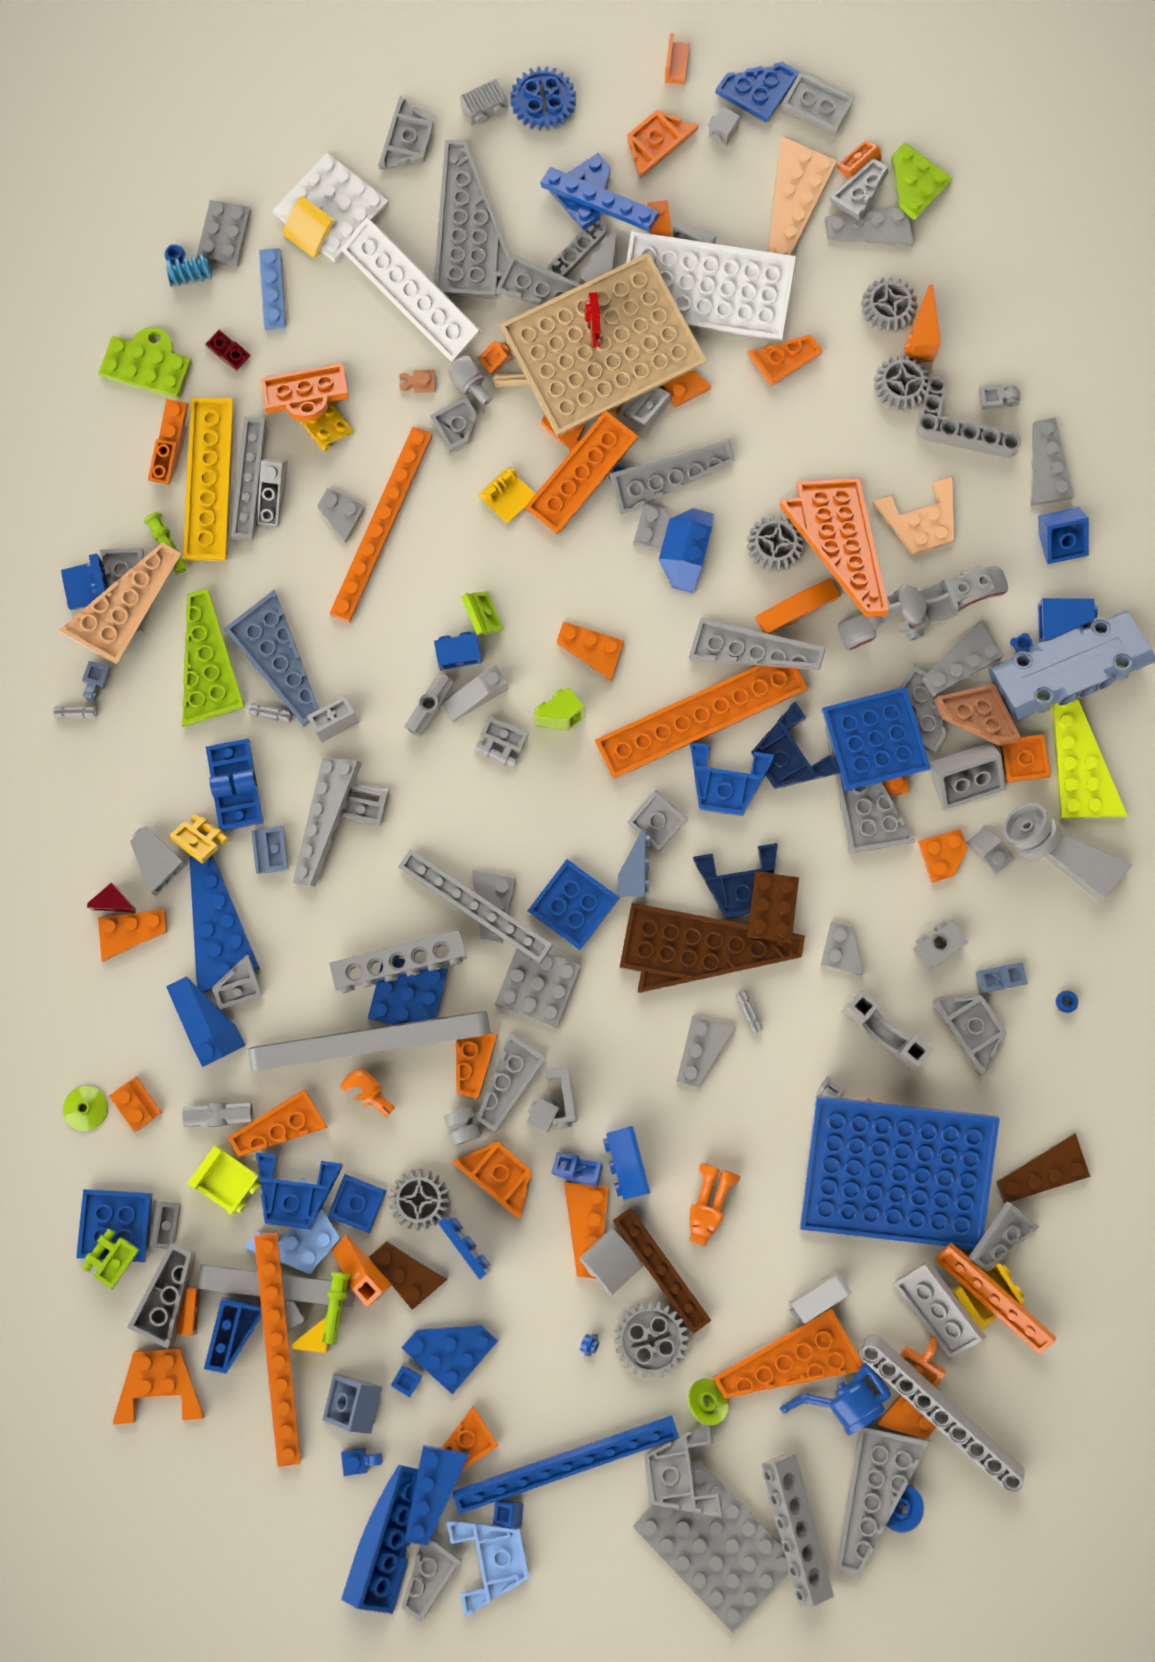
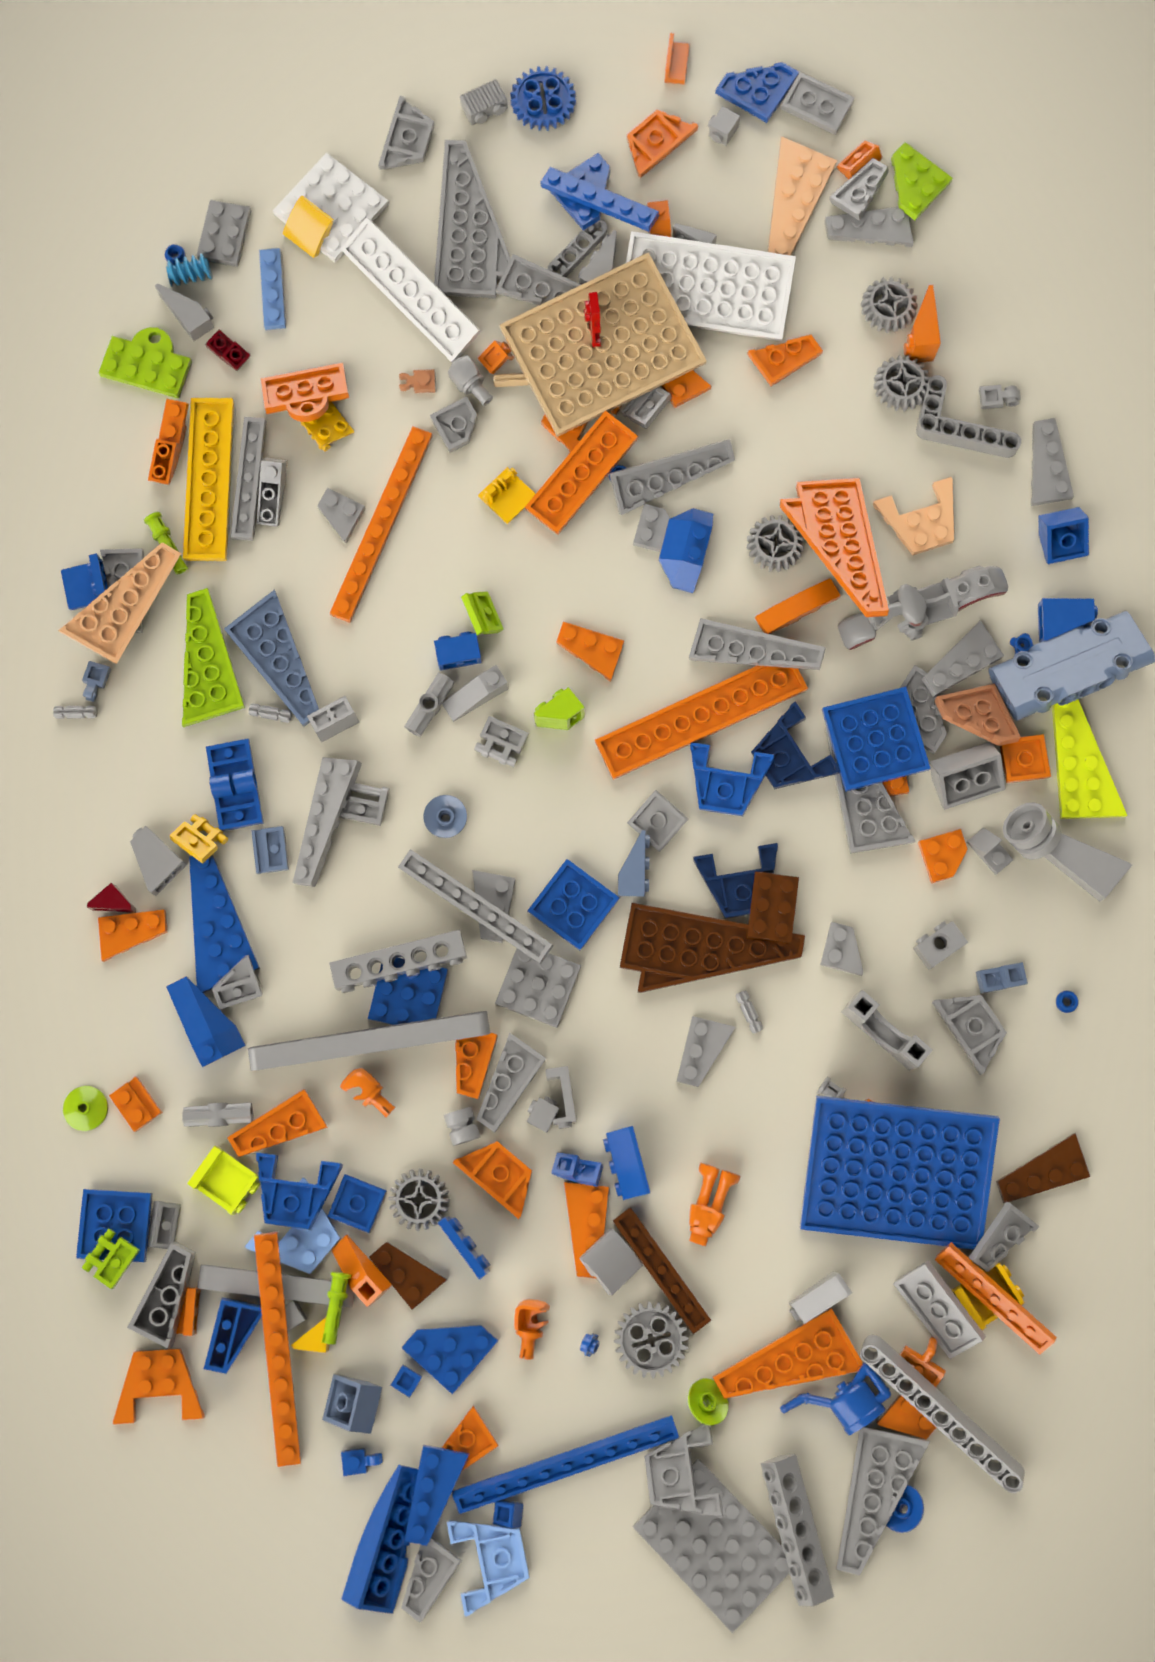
none -> light grey slope [155,284,214,341]
none -> sand blue dish [423,795,467,838]
none -> orange piece [514,1299,550,1360]

